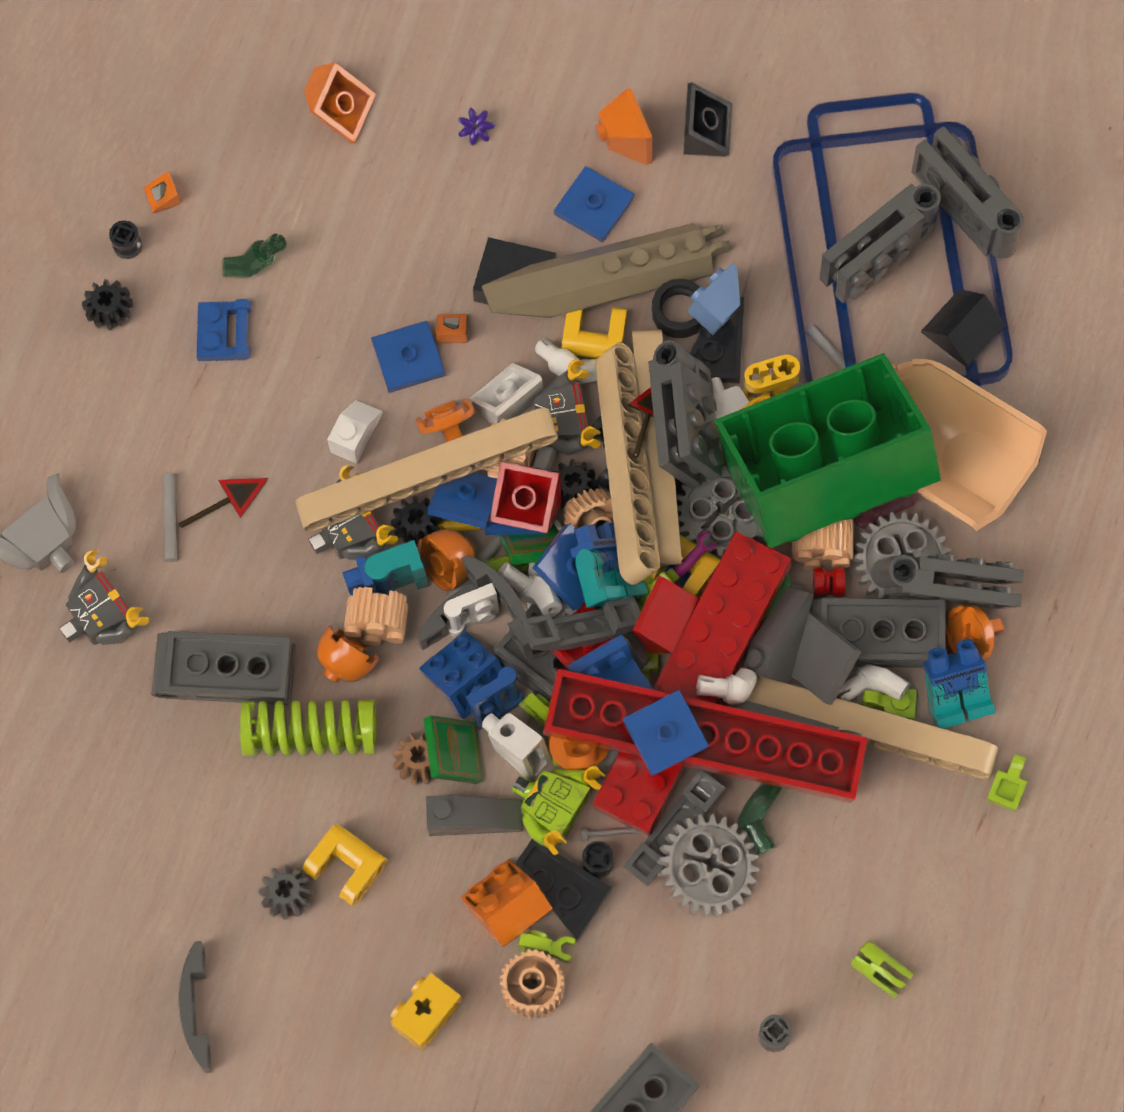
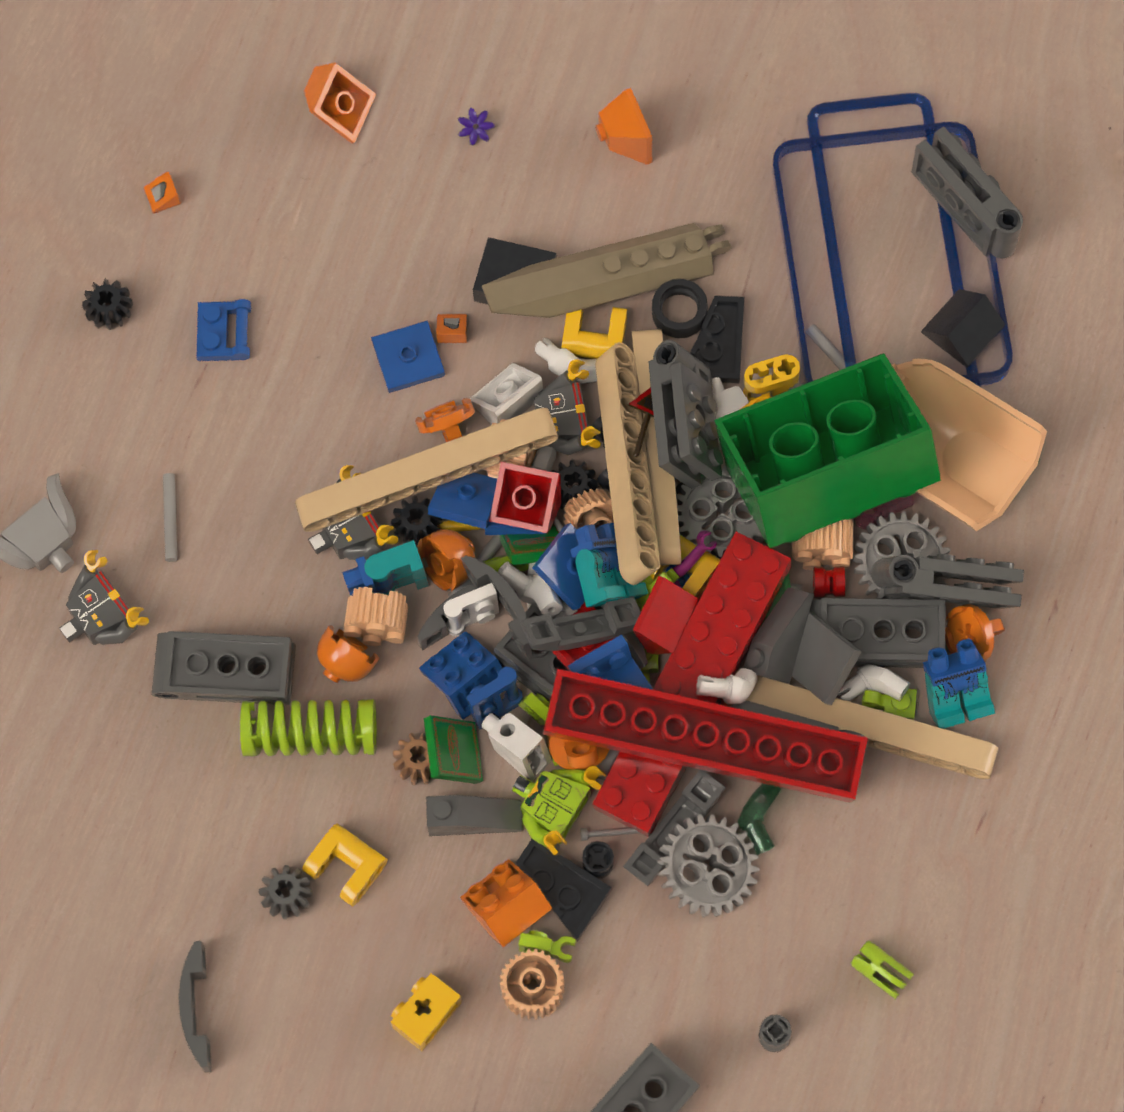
black wheel [109,220,142,259] -> none
piece [179,478,268,528] -> none
clear green arm [222,233,287,278] -> none
white slope [327,400,383,464] -> none
blue plate [554,166,634,243] -> none
blue plate [622,690,709,776] -> none
black slope [684,82,732,157] -> none
medium blue slope [687,263,740,335] -> none
dark grey hinge [819,183,941,303] -> none
lime plate [986,754,1028,812] -> none

